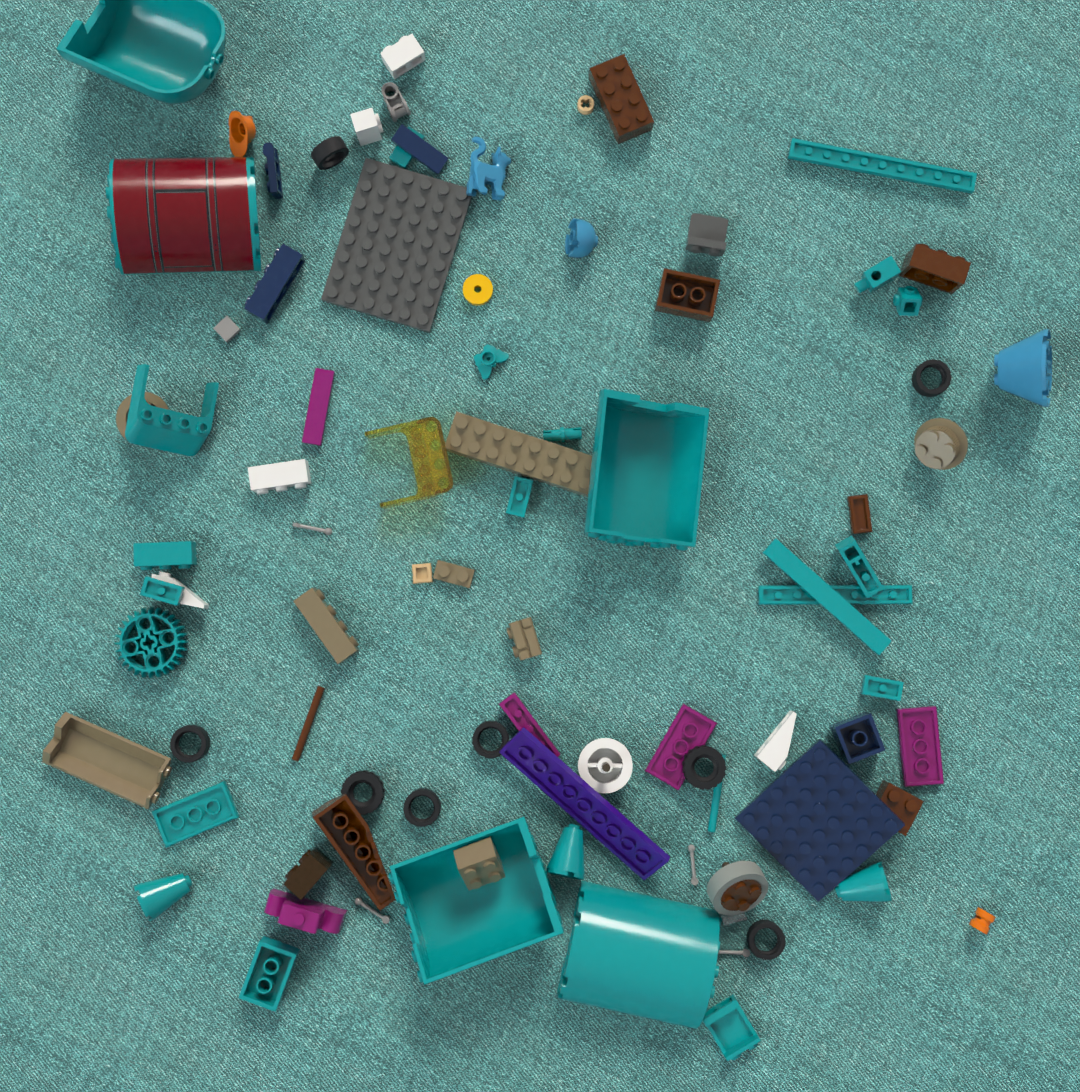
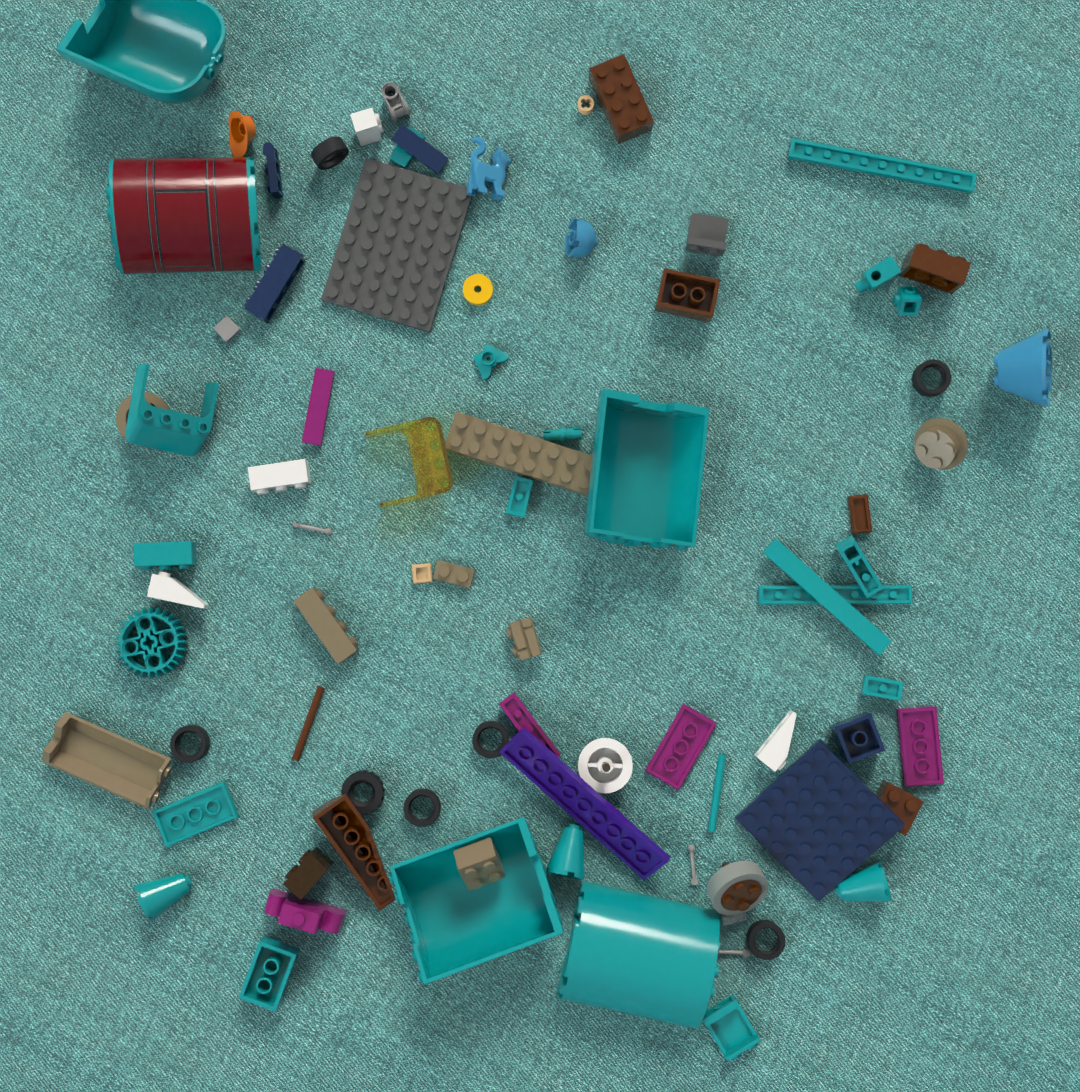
teal plate [140,576,185,606] -> none
light grey hinge [355,897,390,924] -> none
white brick [380,34,426,79] -> none
black tyre [682,745,726,790] -> none
orange wheel [969,907,996,934] -> none

